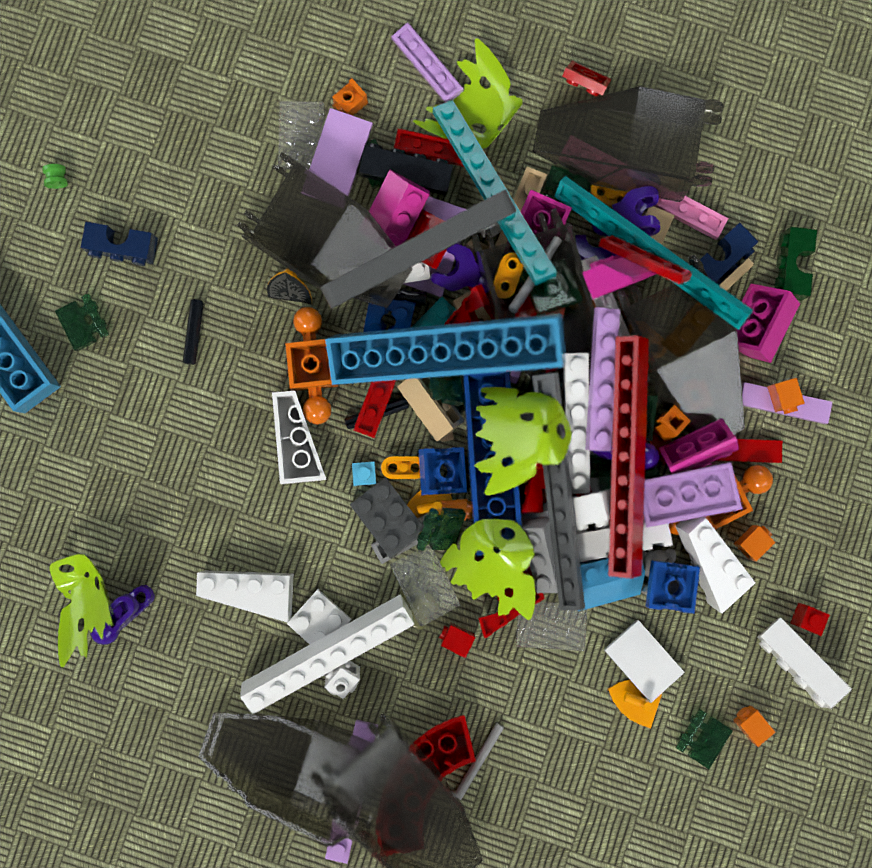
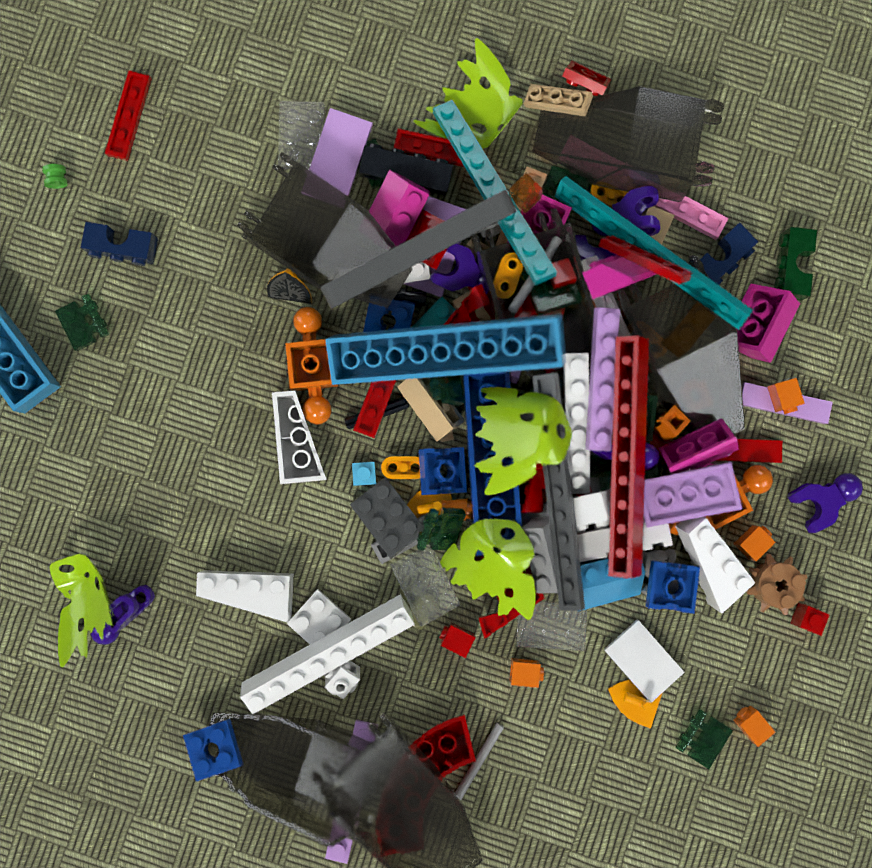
black axle [183,299,204,365] -> none
orange brick [332,78,368,116] -> none
lavender tile [391,23,464,102] -> none
tan tile [719,258,754,291] -> none
white wedge [757,618,852,709] -> none
none -> red tile [105,70,152,161]
none -> blue brick [183,719,243,782]
none -> clear orange brick [509,173,542,214]
none -> orange brick [509,658,544,688]
none -> tan tile [523,84,593,116]
none -> red tile [550,258,577,289]
none -> medium nougat brick [746,554,808,616]
none -> dark purple piece [787,473,863,533]

